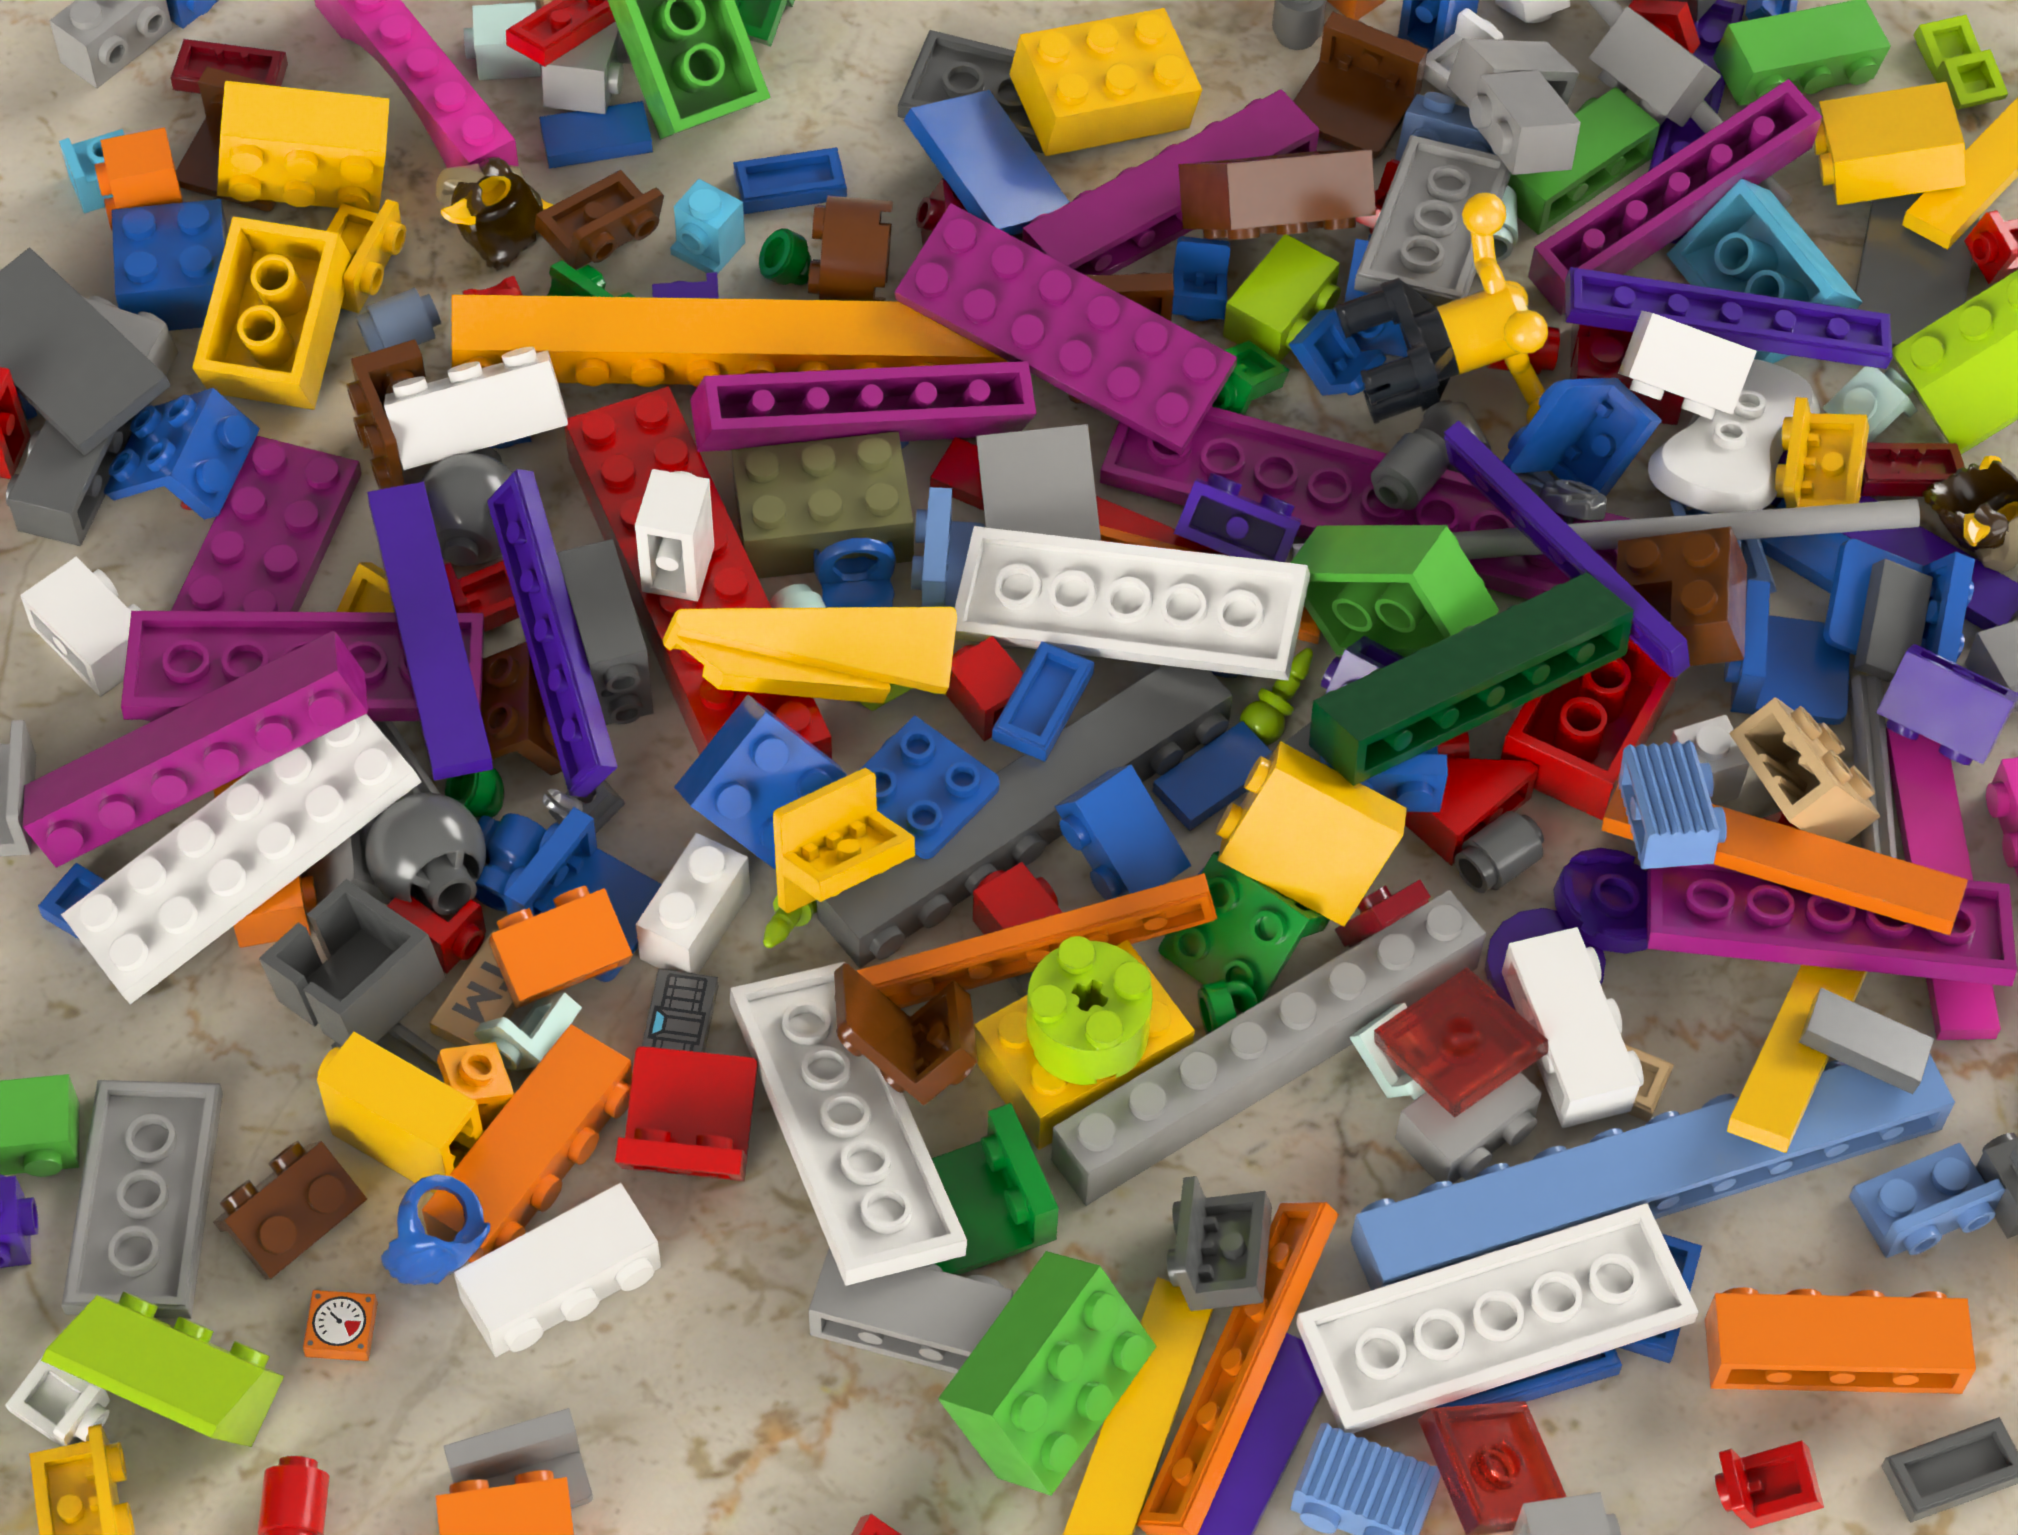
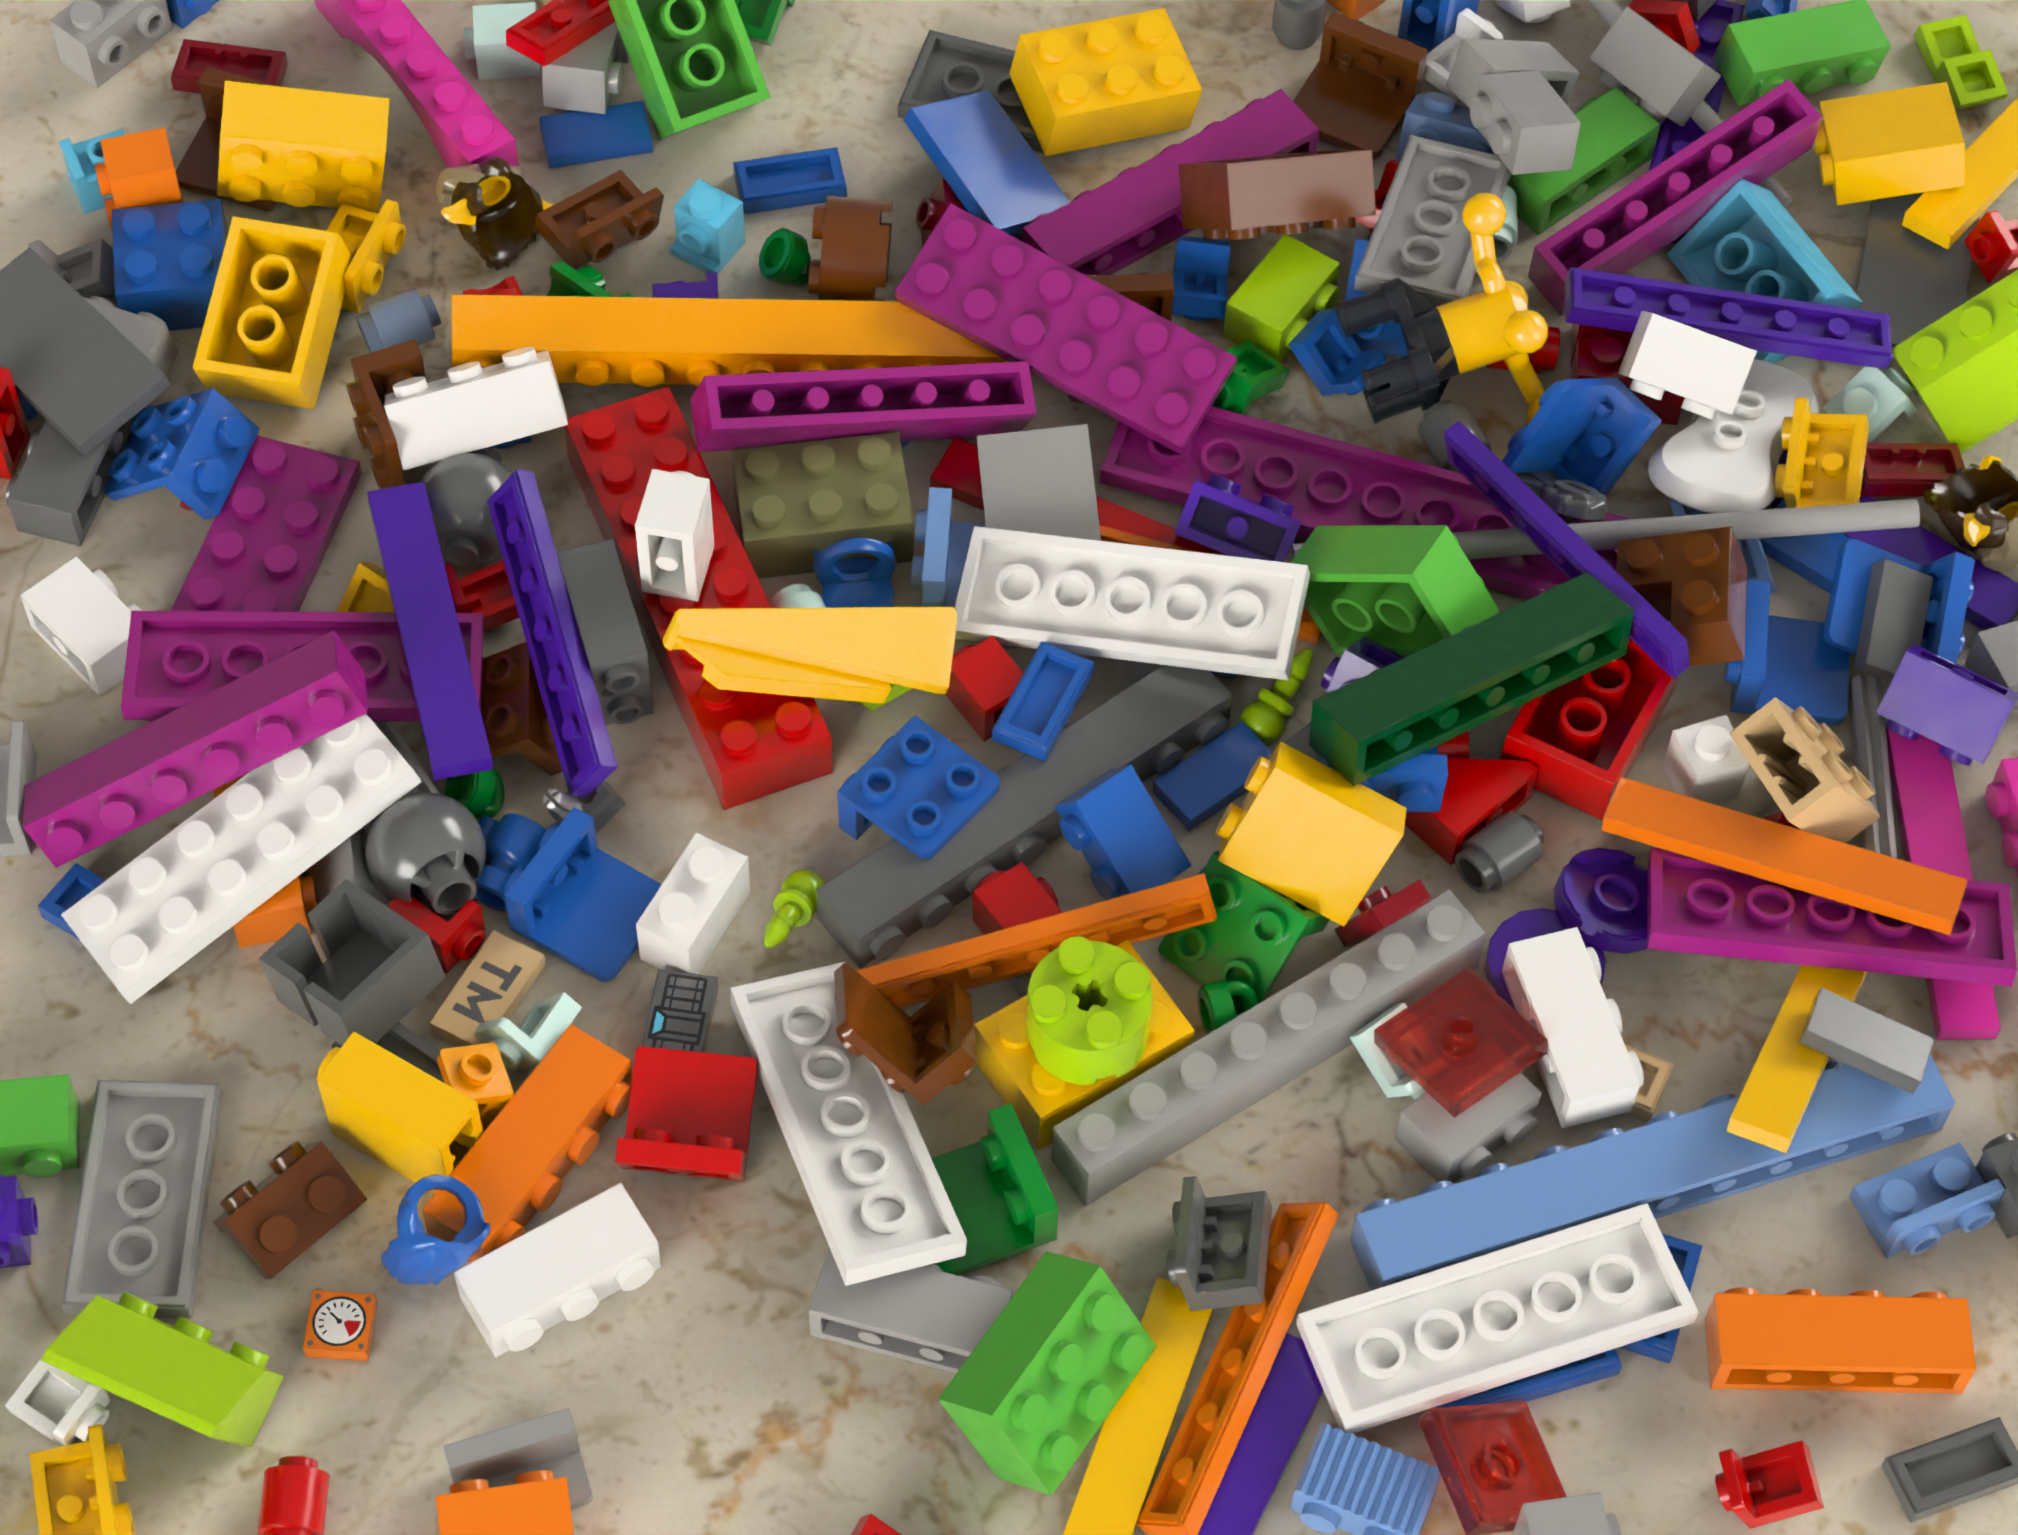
orange brick [488,886,633,1009] -> none
blue brick [674,695,848,870] -> none
yellow bracket [773,768,915,913] -> none
dark grey brick [1371,428,1449,510] -> none
medium blue brick [1618,740,1727,869] -> none
none -> light grey bracket [28,238,114,299]

